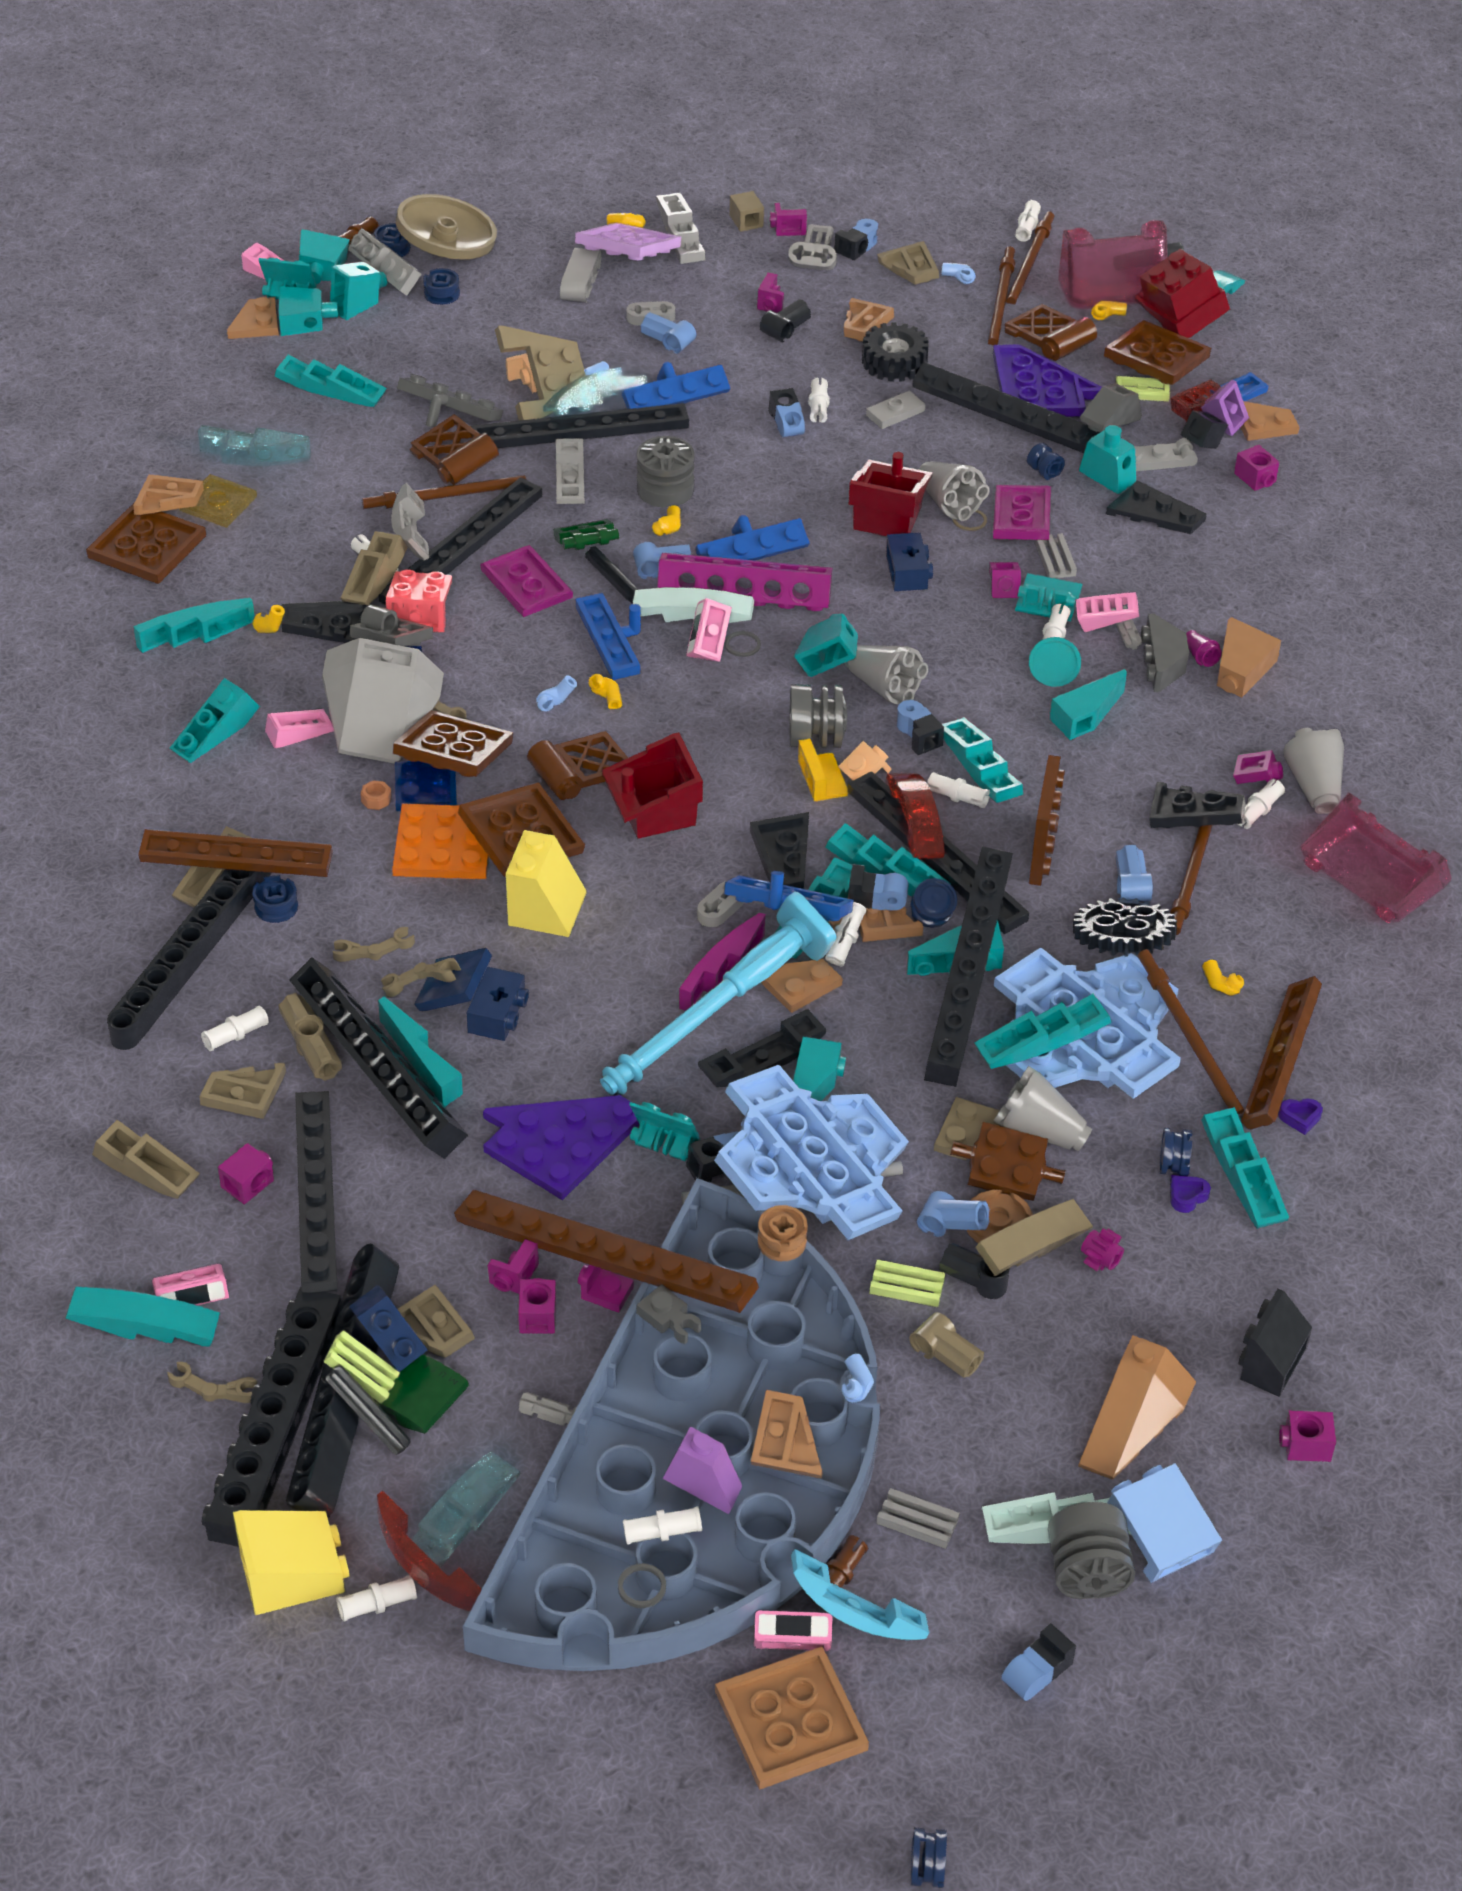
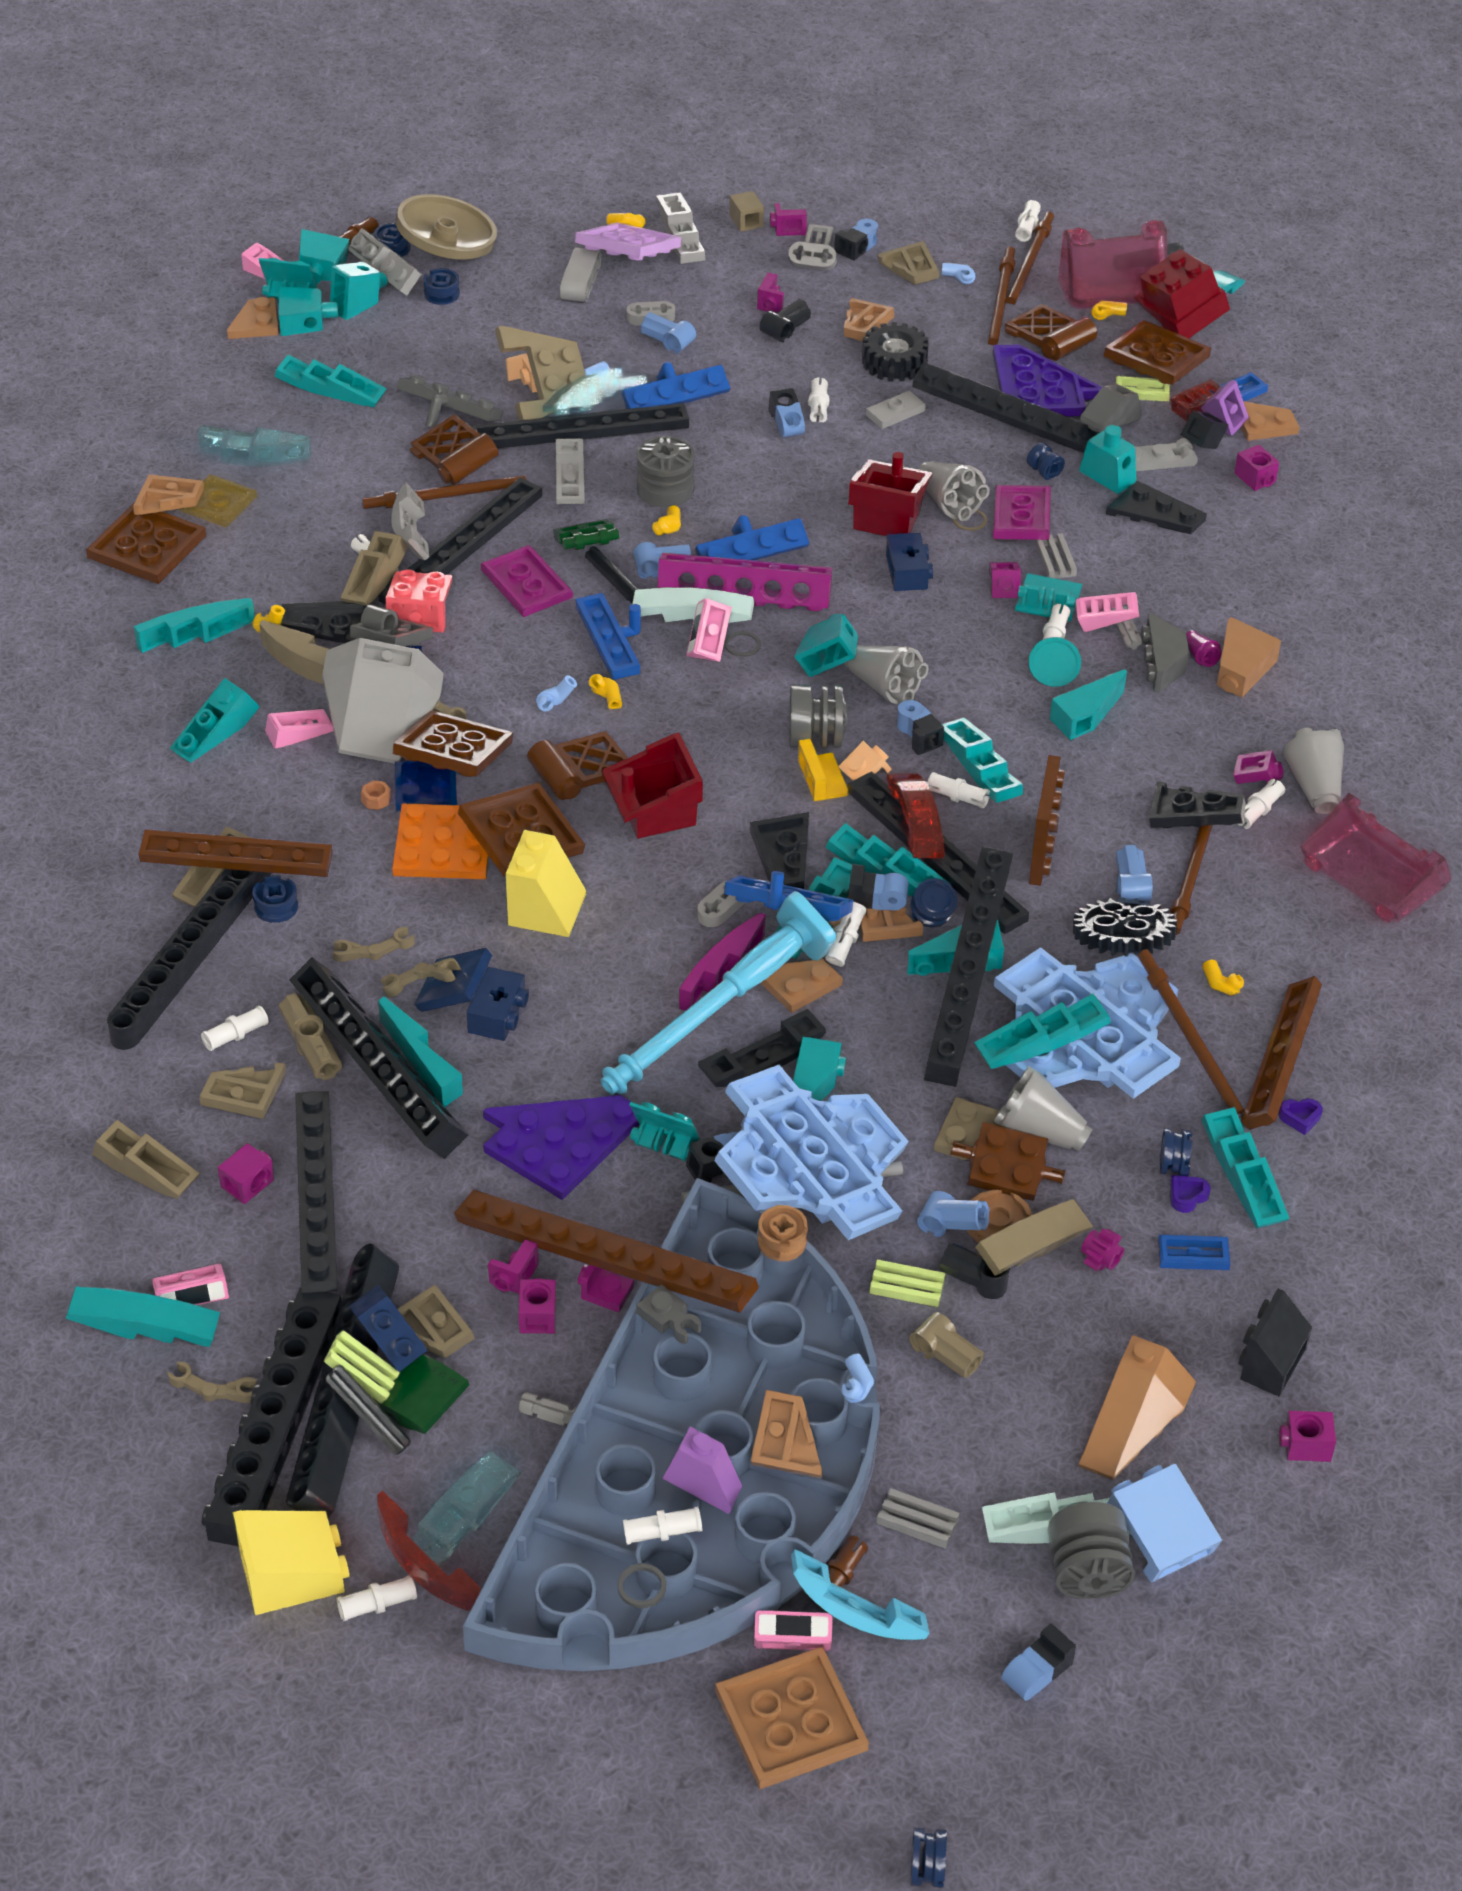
none -> dark tan slope [260,620,329,685]
none -> blue tile [1158,1235,1230,1270]

